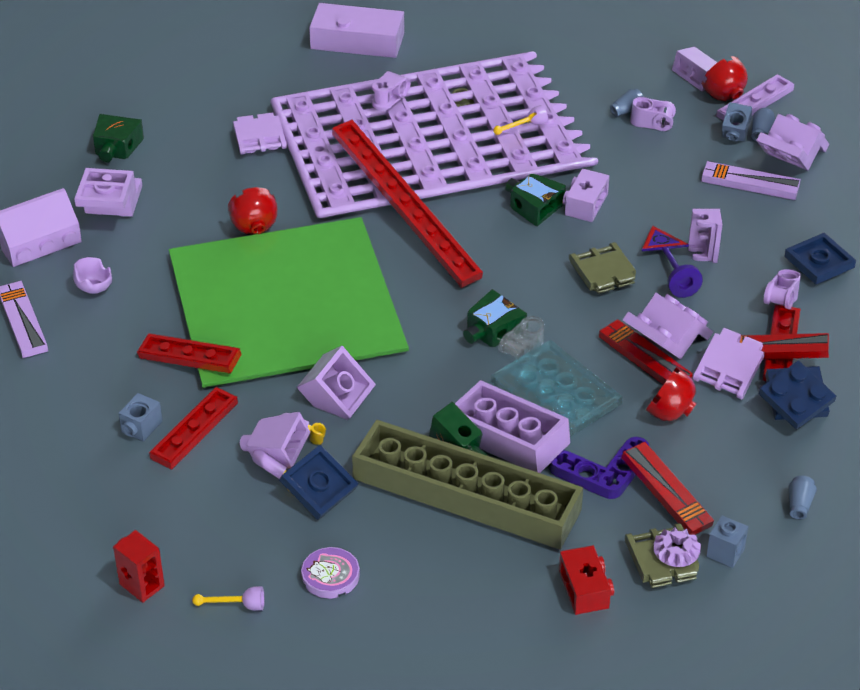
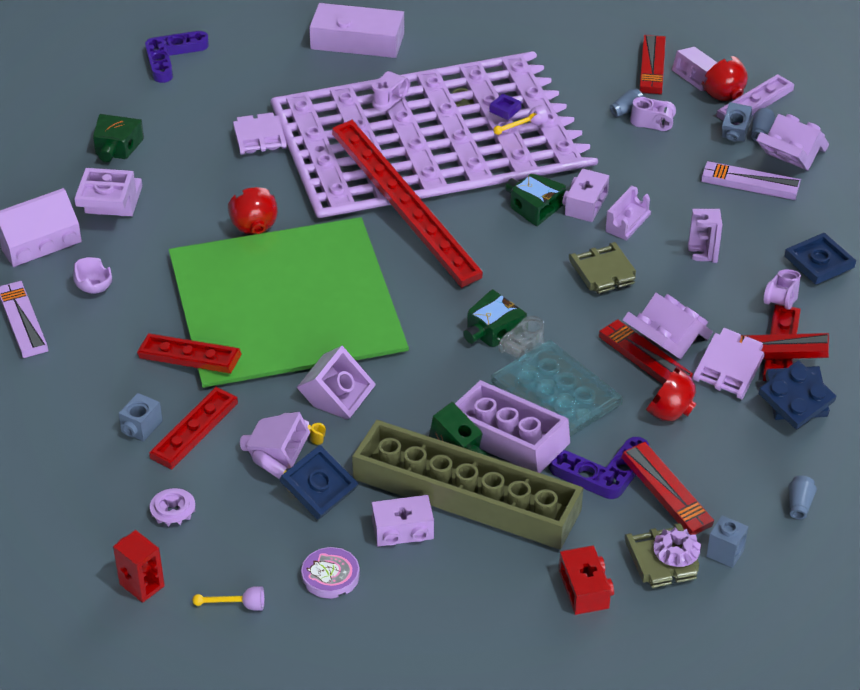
dark purple piece [642,226,703,298] -> none
none -> dark purple beam [145,31,209,83]
none -> lavender gear [150,488,195,527]
none -> lavender brick [372,495,434,547]
none -> dark purple plate [489,93,522,120]
none -> lavender hinge [606,185,651,241]
none -> red tile [640,35,666,94]

